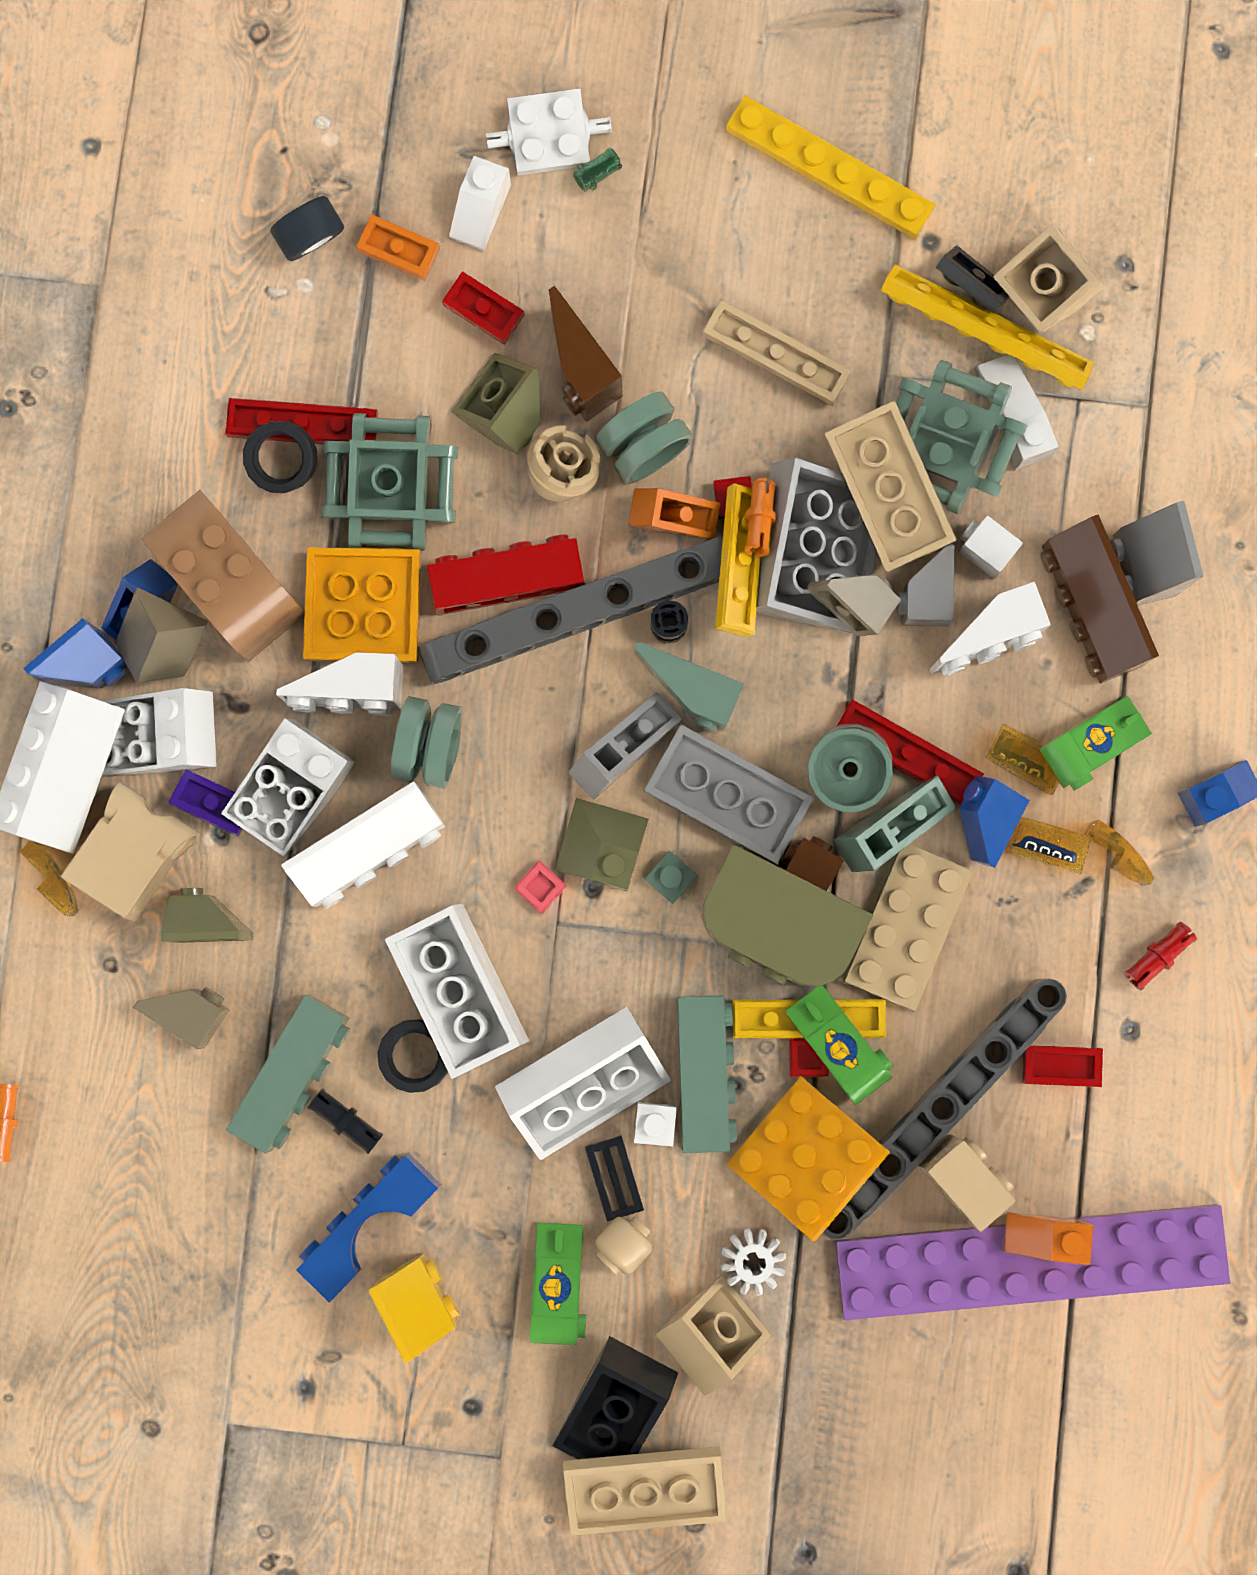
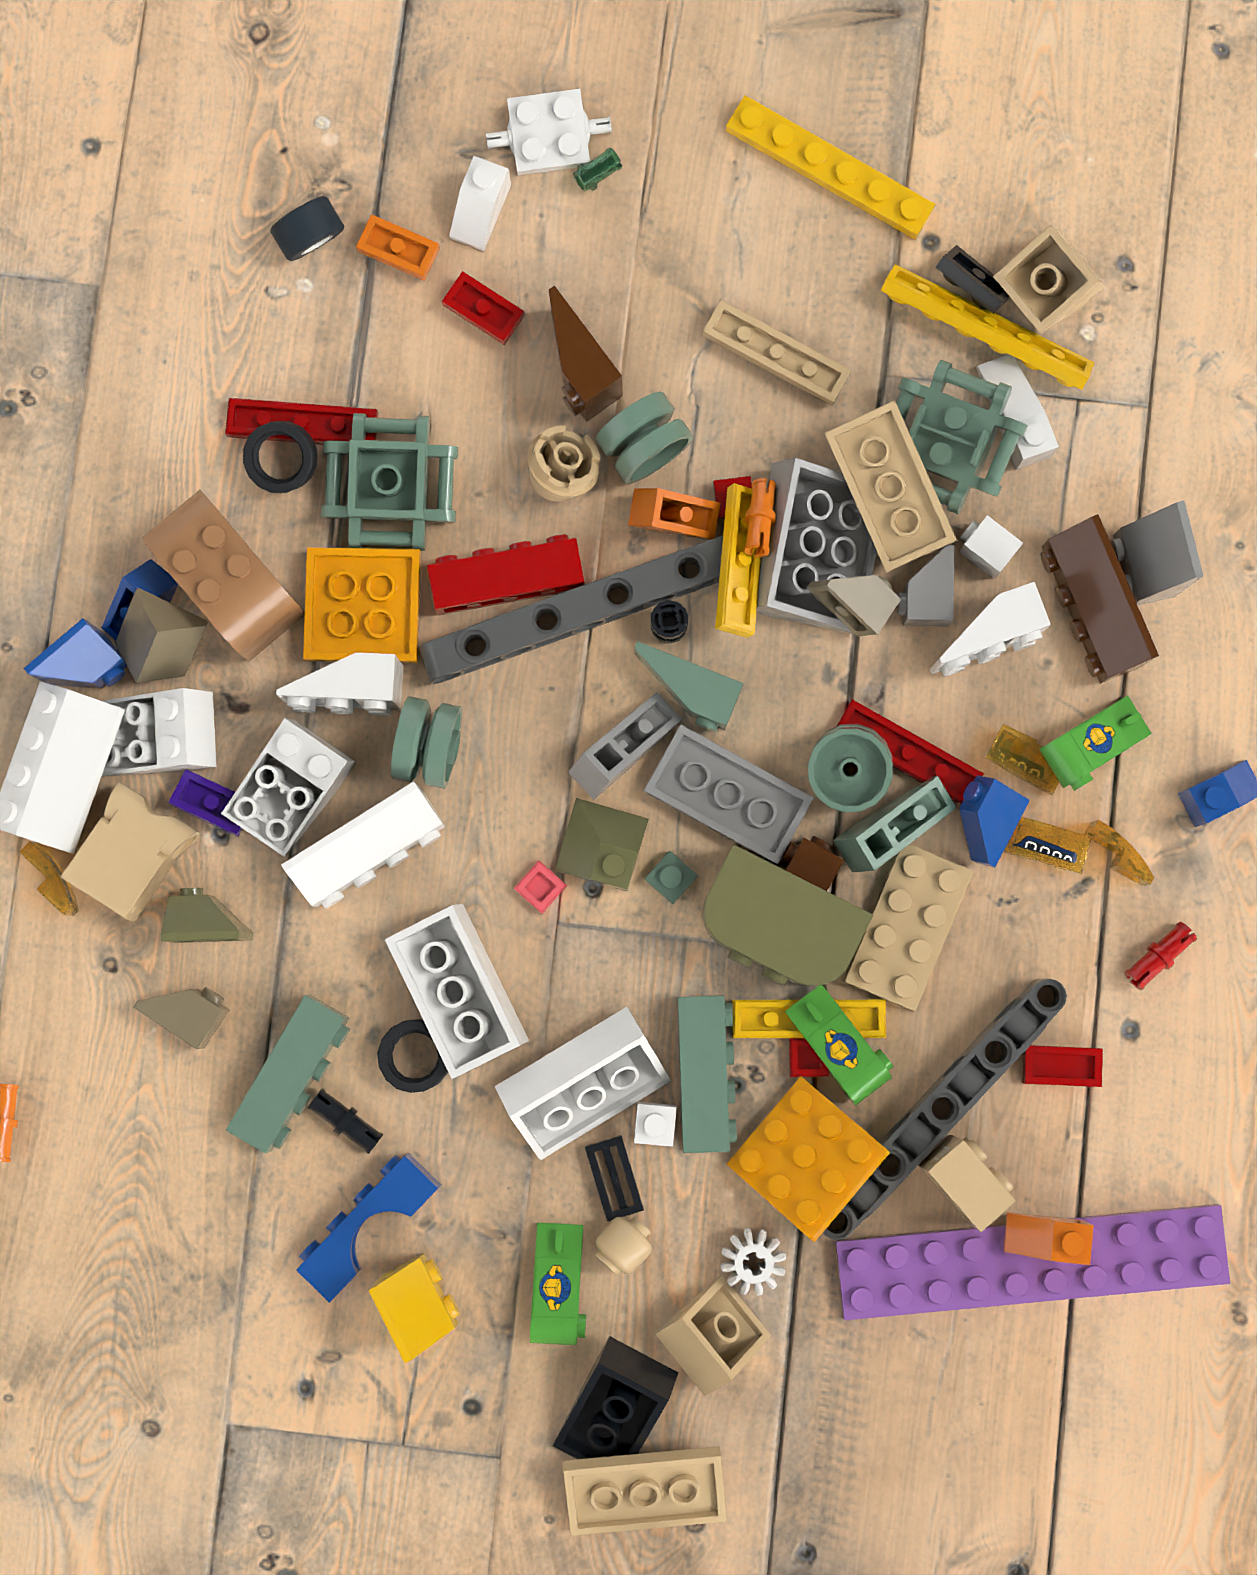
olive slope [452,353,540,454] -> none

